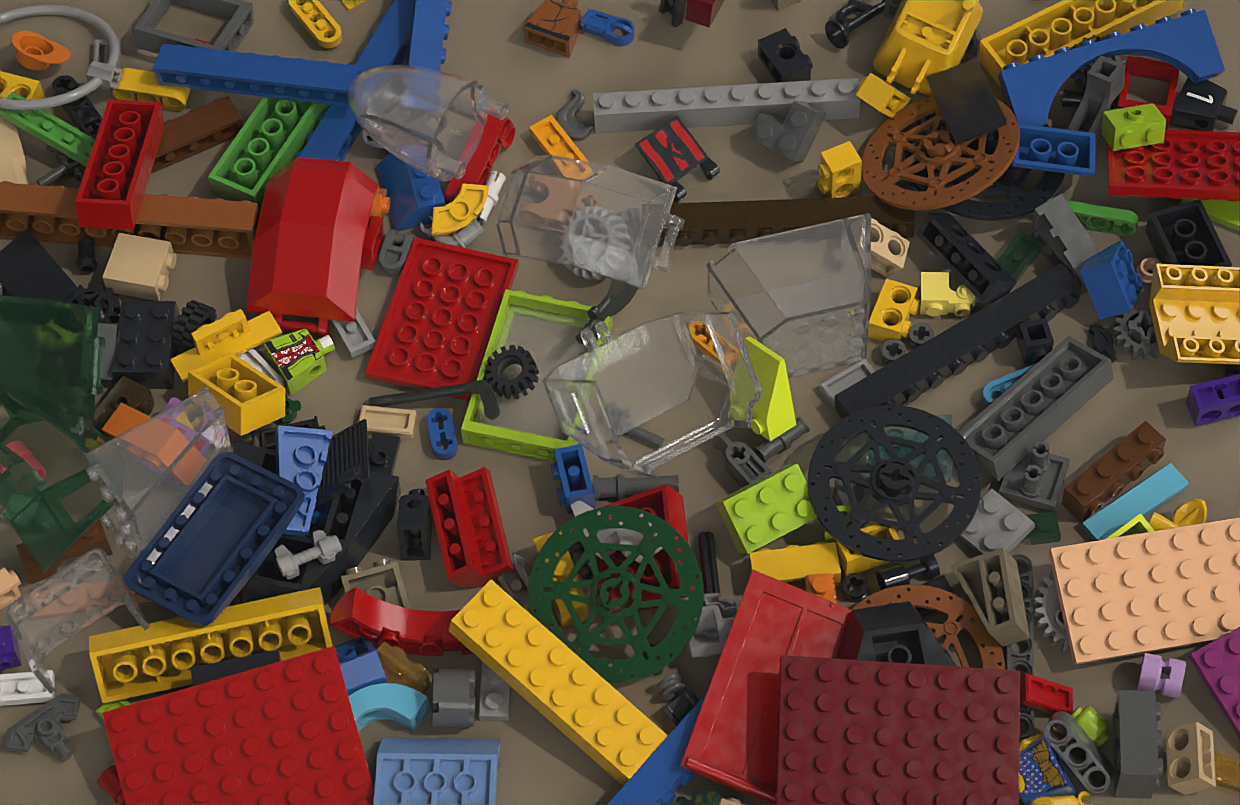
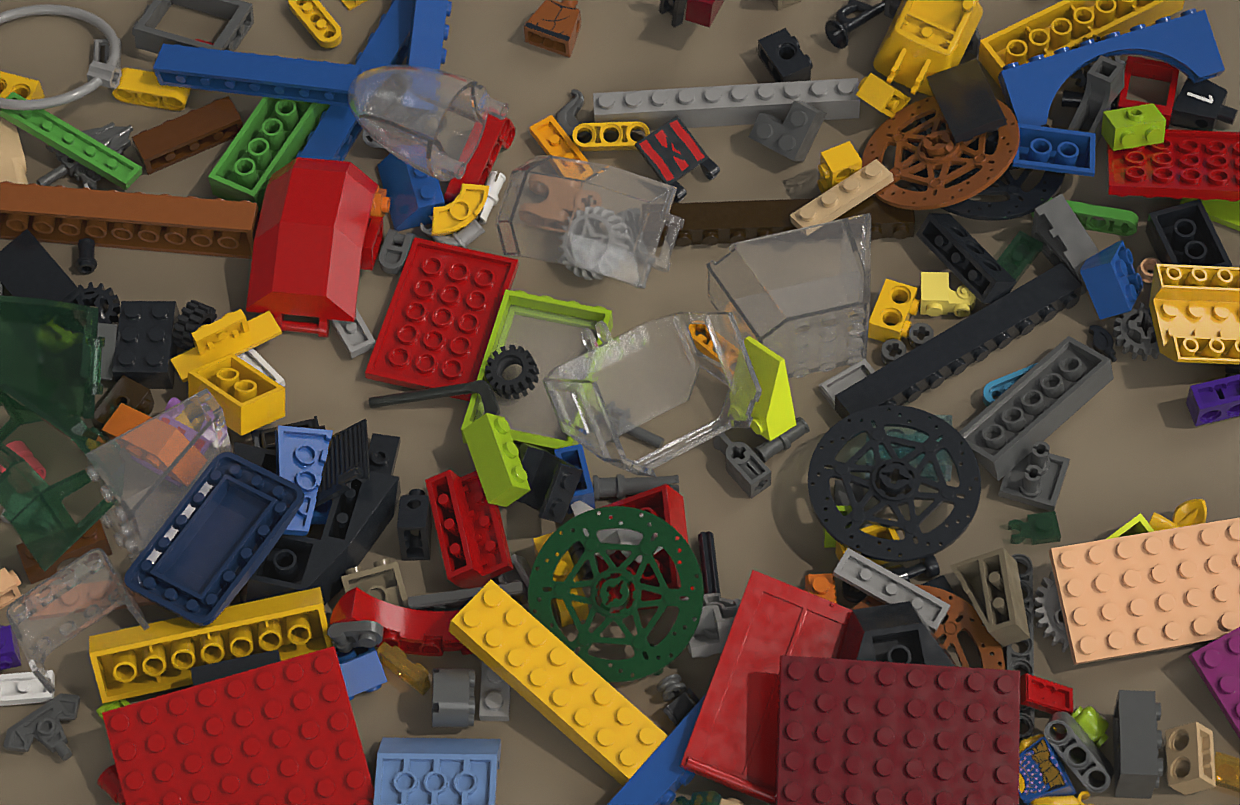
orange piece [11,31,71,71] -> none
black beam [52,75,102,139] -> none
red brick [75,100,165,230] -> none
tan brick [102,233,177,301] -> none
torso [264,329,335,395] -> none
light grey piece [275,530,342,580] -> none
dark green plate [278,394,302,424] -> none
medium azure arch [349,683,430,732] -> none
tan tile [358,405,417,439] -> none
blue beam [427,408,458,460] -> none
pearl dark grey sword [575,240,648,344] -> none
blue piece [581,9,634,46] -> none
lime brick [714,463,817,554] -> none
yellow brick [749,541,841,590] -> none
tan brick [844,216,910,278] -> none
light grey plate [958,489,1035,555] -> none
black brick [1017,318,1054,364] -> none
reddish brown brick [1061,421,1166,523] -> none
medium azure tile [1081,463,1189,541] -> none
lavender wheel [1137,653,1186,699] -> none
none -> dark grey plate [327,620,384,653]
none -> dark grey tile [408,582,528,611]
none -> lime brick [462,413,531,507]
none -> black panel [516,443,583,524]
none -> yellow beam [572,121,650,151]
none -> tan plate [790,159,894,237]
none -> light grey plate [833,548,950,633]

